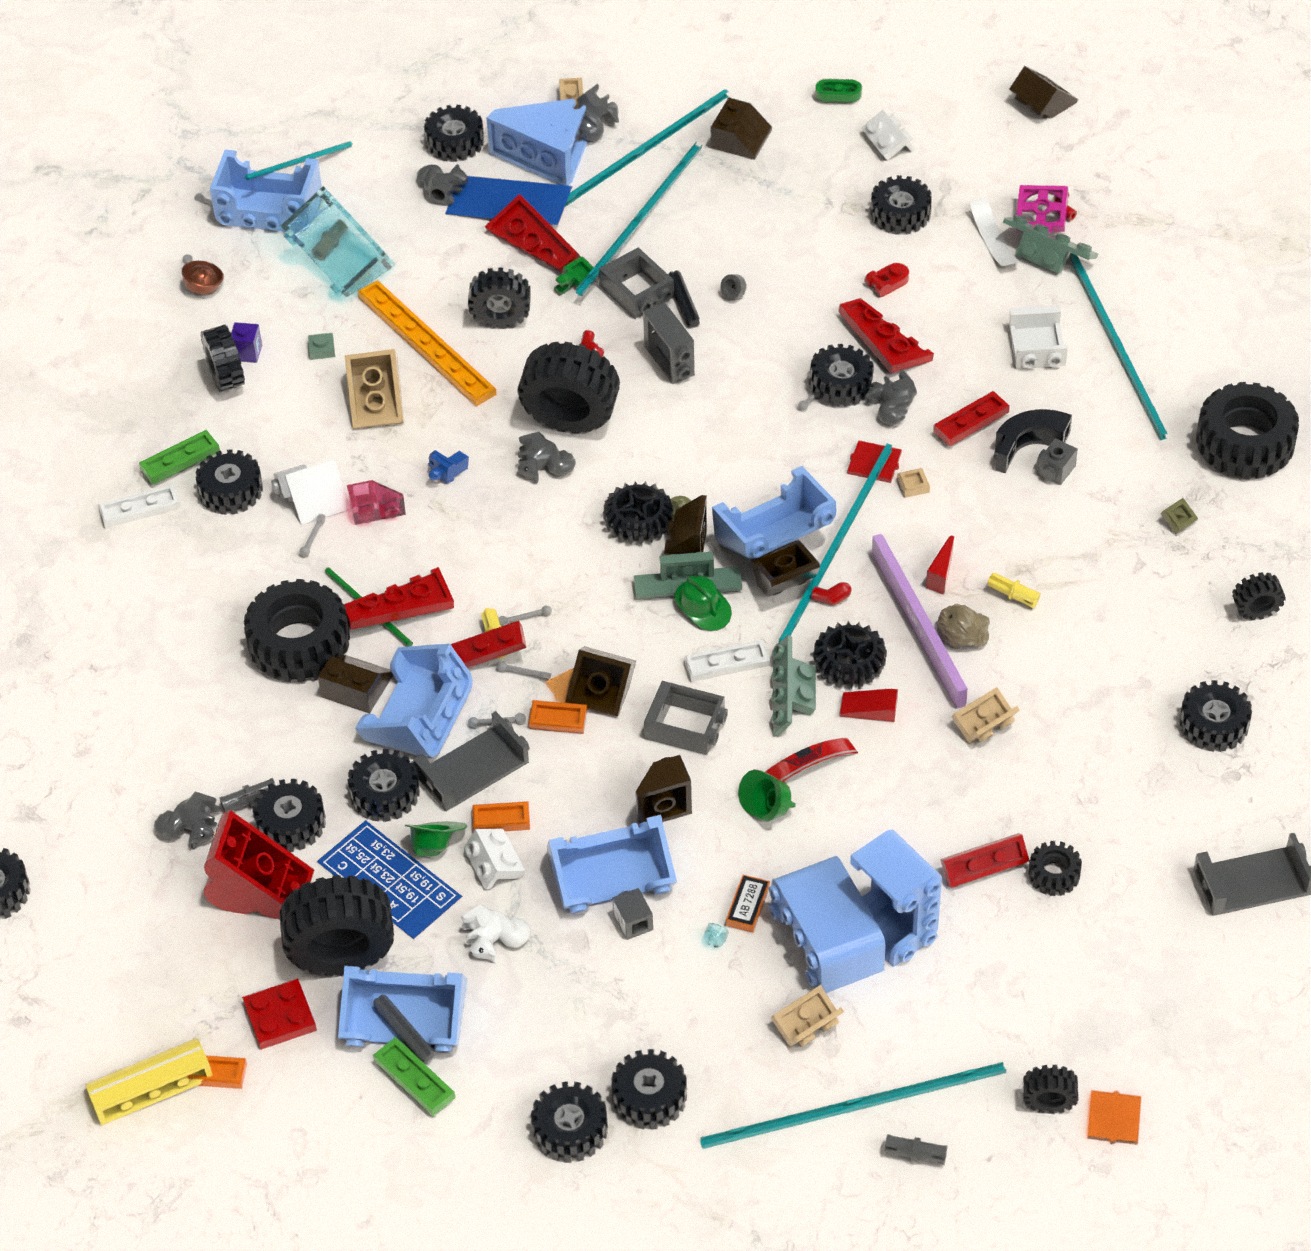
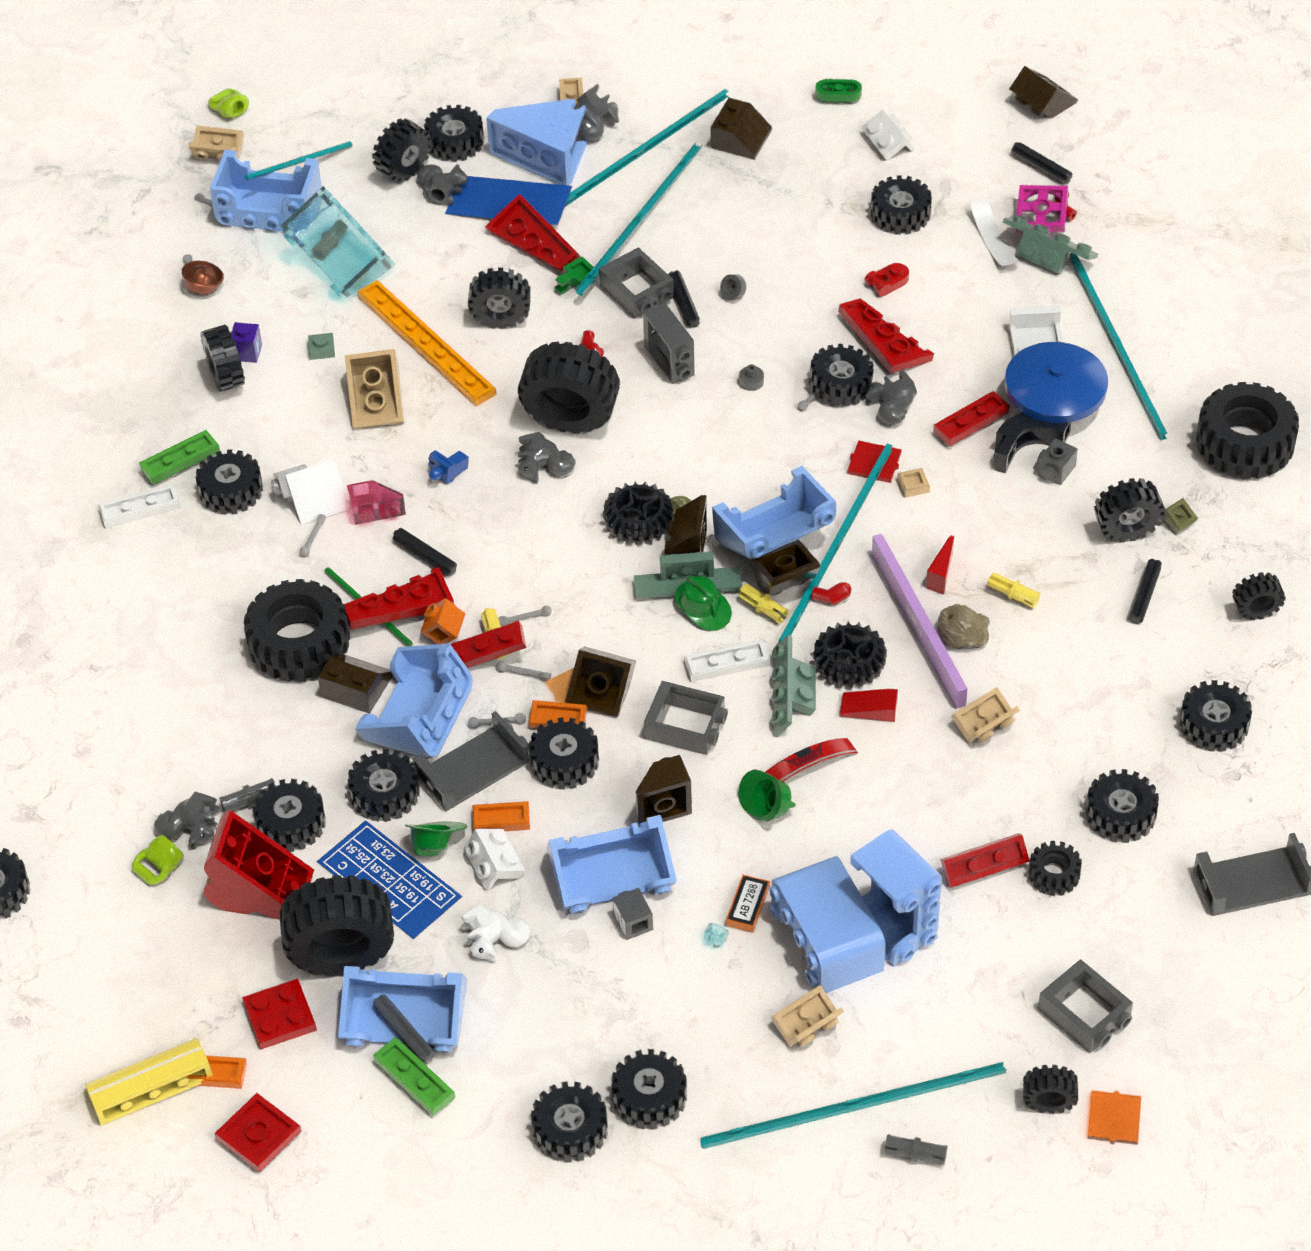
none -> lime piece [132,835,184,885]
none -> tan bracket [188,126,244,160]
none -> lime piece [208,88,249,119]
none -> red plate [214,1093,302,1173]
none -> black wheel [372,118,432,183]
none -> black axle [392,528,457,576]
none -> orange brick [420,598,466,644]
none -> black wheel [529,717,599,790]
none -> light yellow axle [738,584,789,624]
none -> dark grey tile [739,364,764,391]
none -> blue dish [1005,342,1108,423]
none -> black axle [1011,142,1073,184]
none -> dark grey window [1038,959,1133,1053]
none -> black wheel [1086,769,1159,843]
none -> black wheel [1094,478,1165,542]
none -> black axle [1129,558,1162,624]

